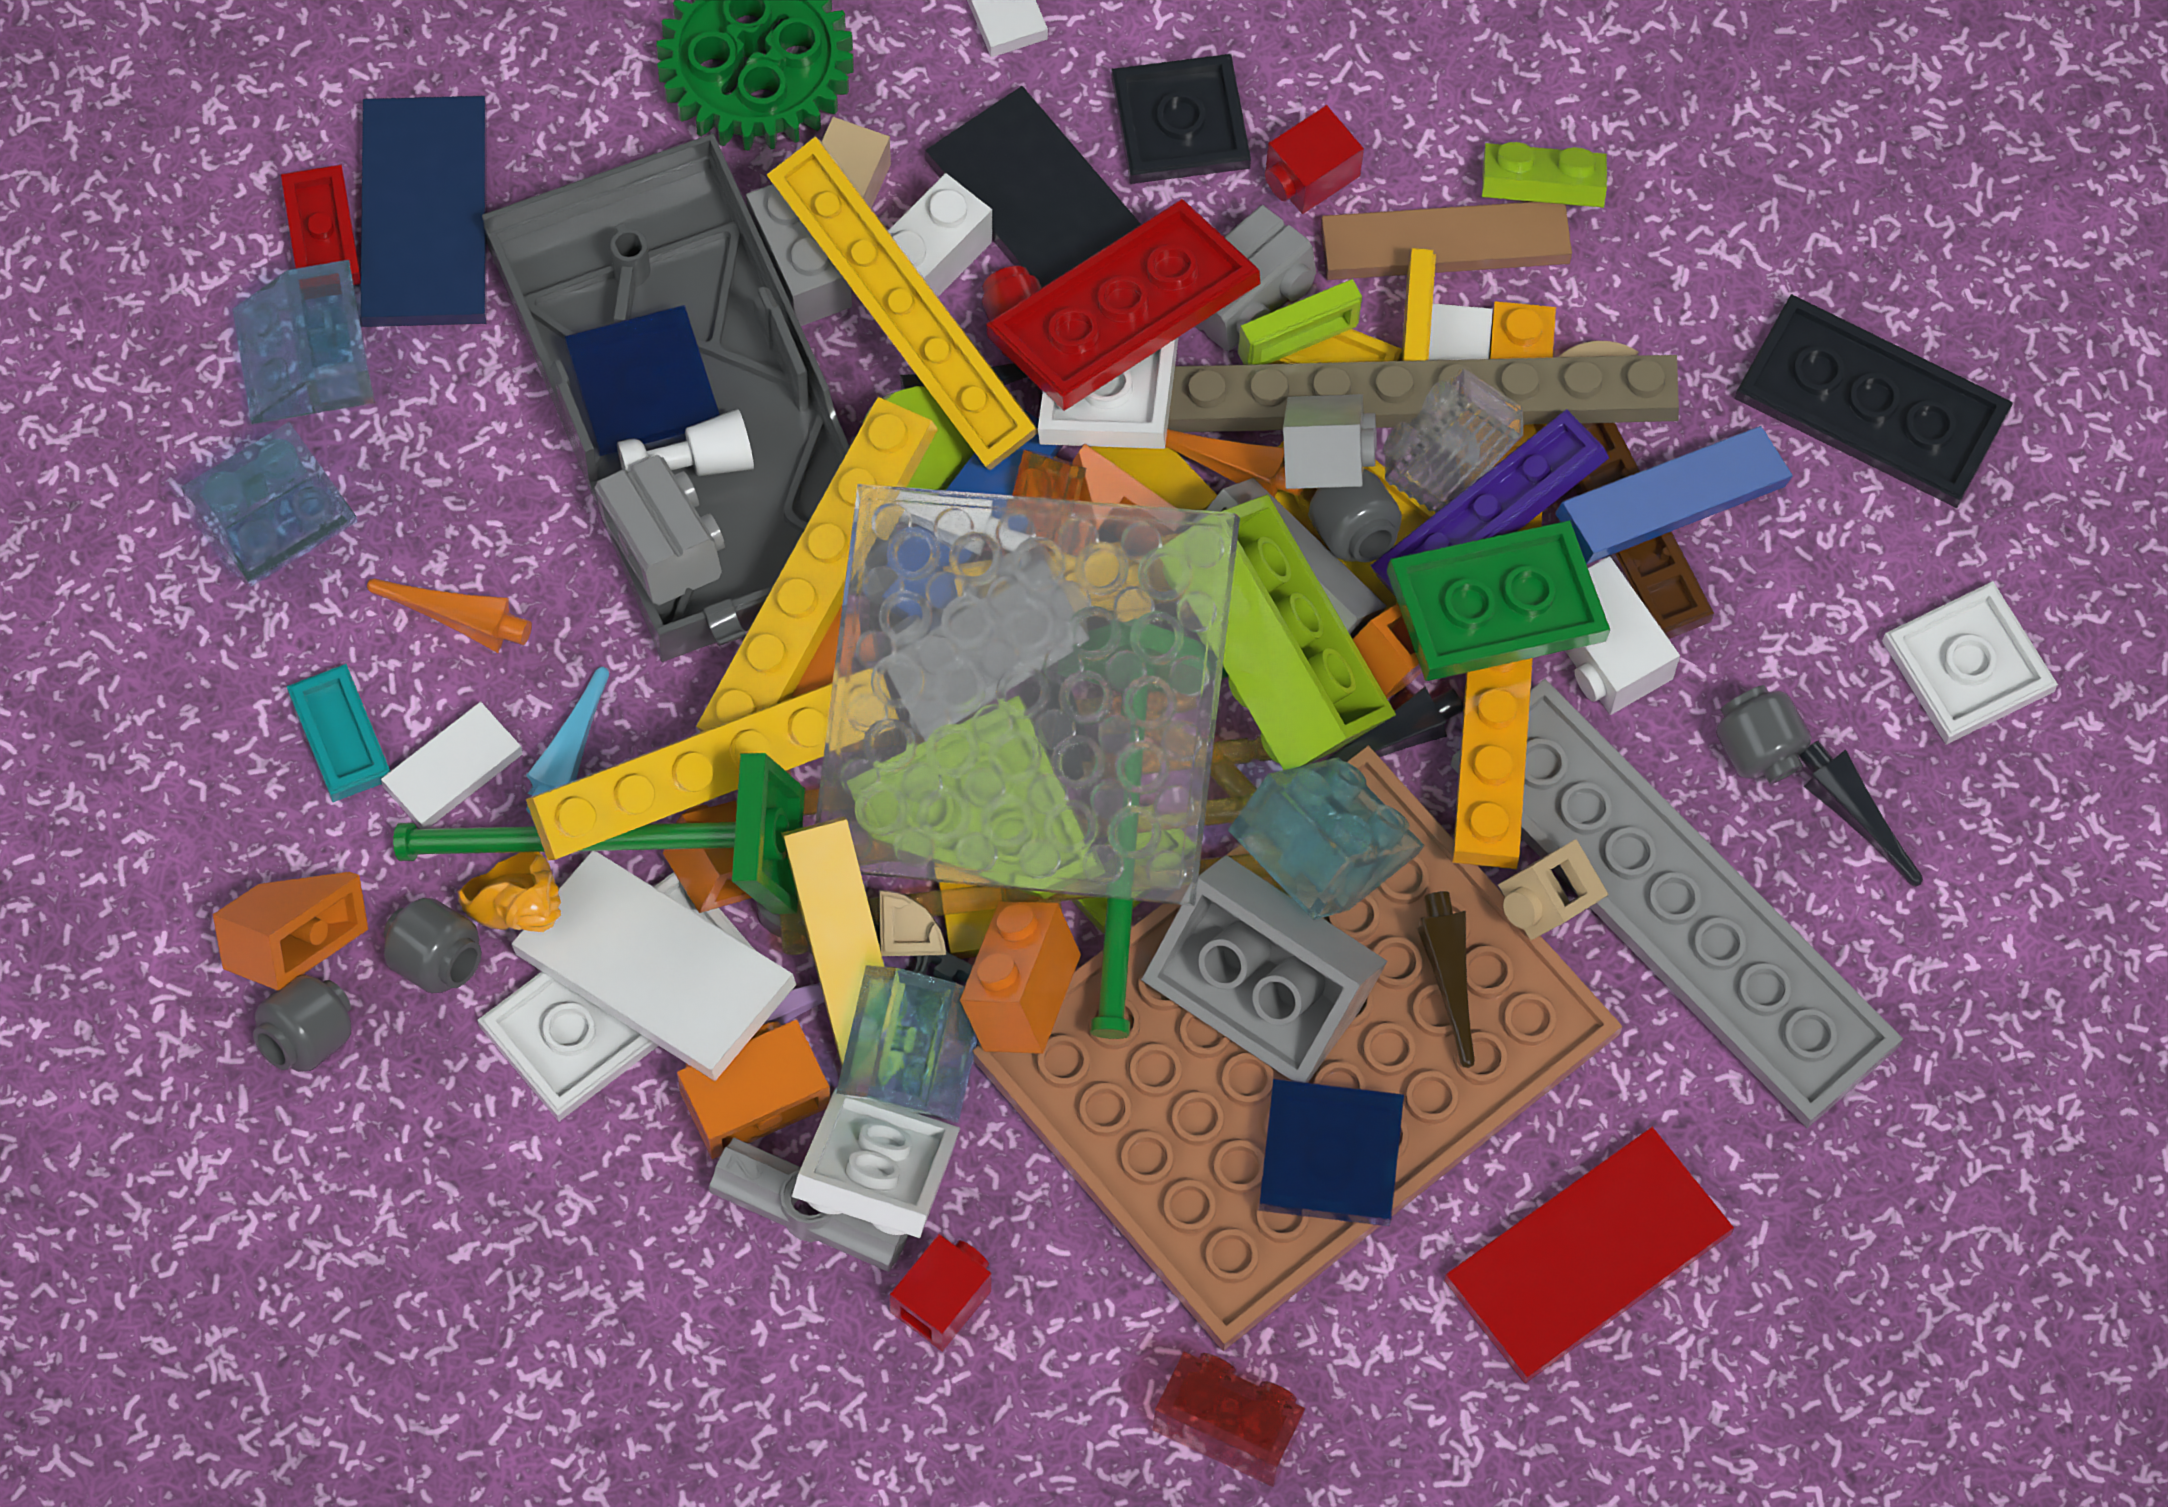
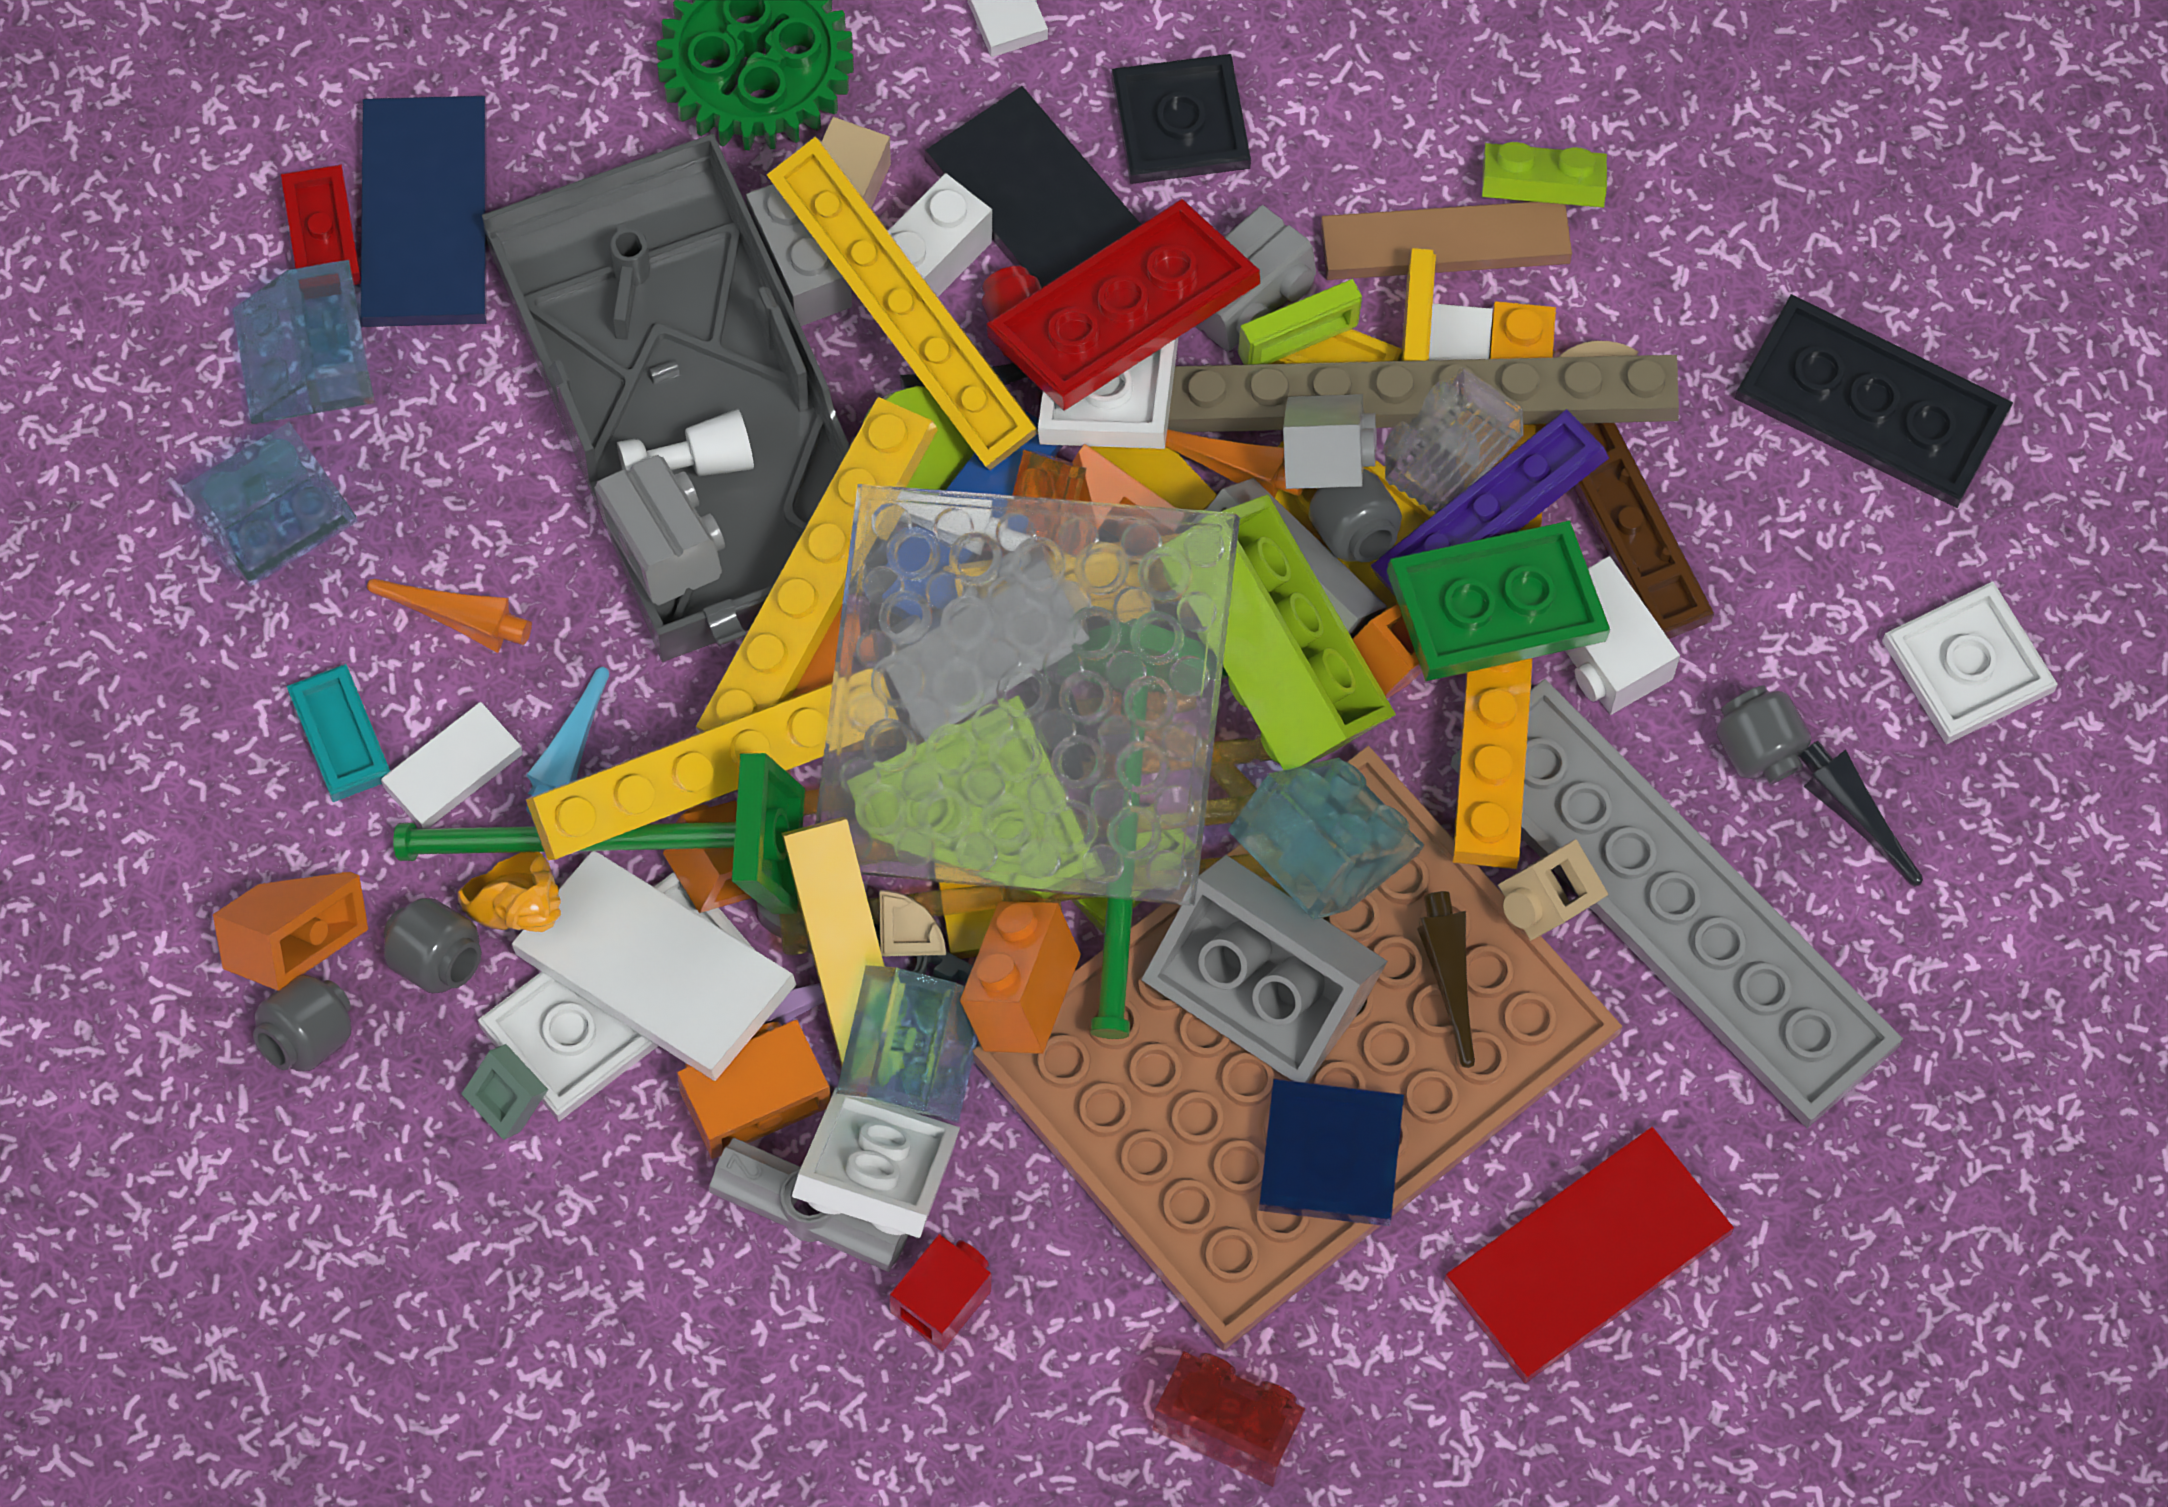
clear blue tile [565,305,720,456] -> none
red brick [1265,105,1364,214] -> none
black piece [1303,686,1464,784] -> none
tile [1555,426,1793,564] -> none
none -> sand green plate [461,1044,549,1140]

